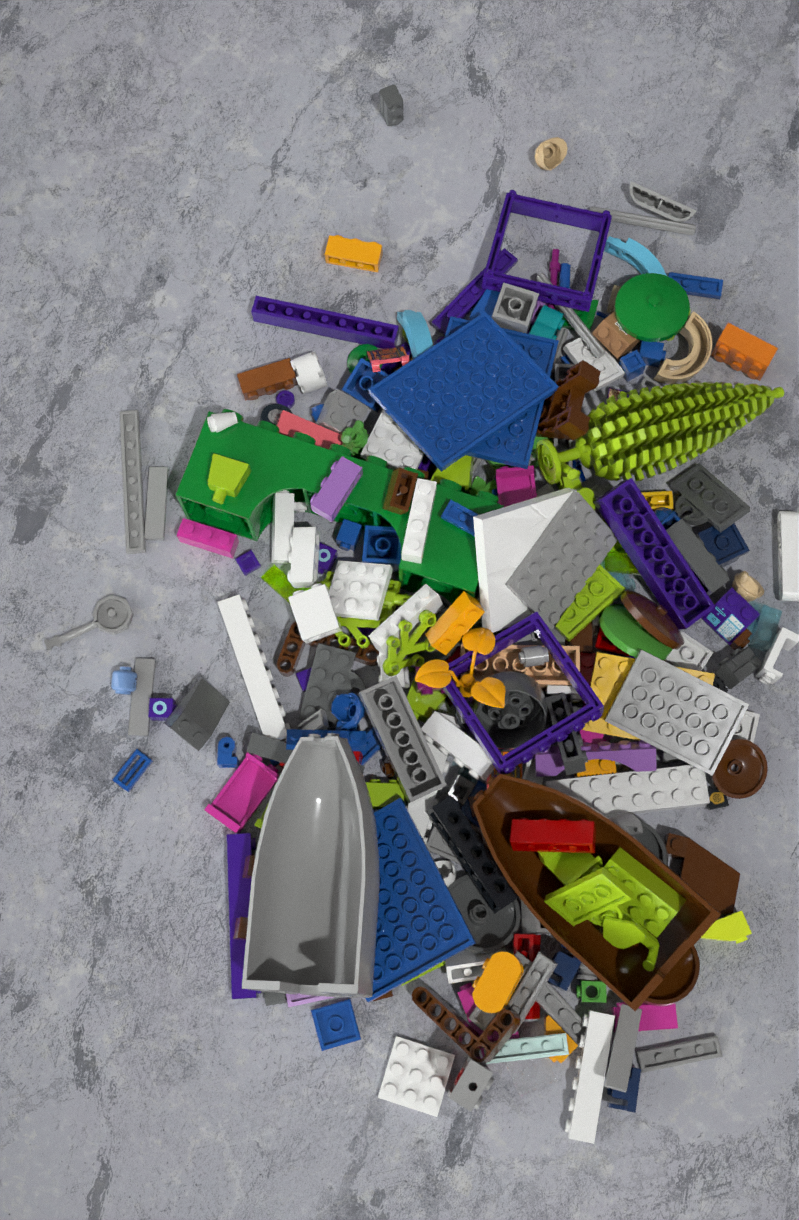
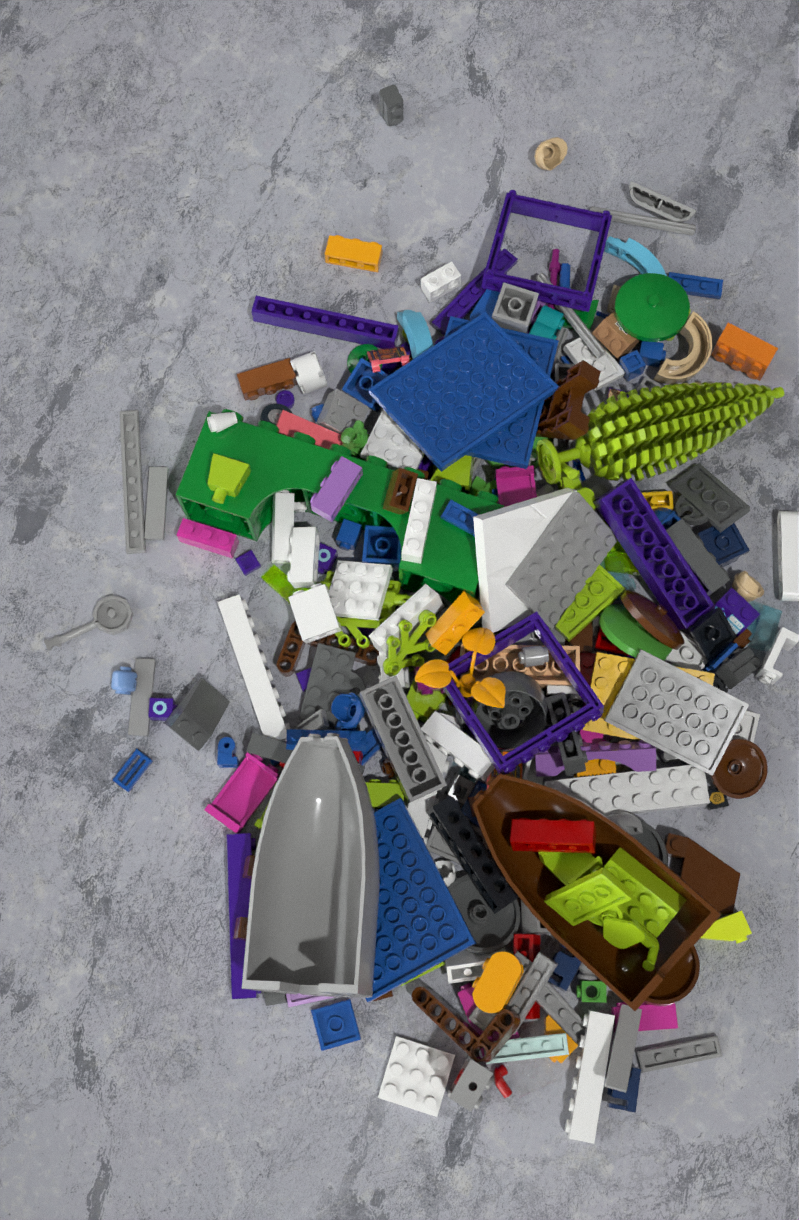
none -> white brick [421,262,461,302]
none -> red arm [493,1064,512,1098]
none -> black slope [690,607,737,661]
none -> blue piece [703,643,738,671]

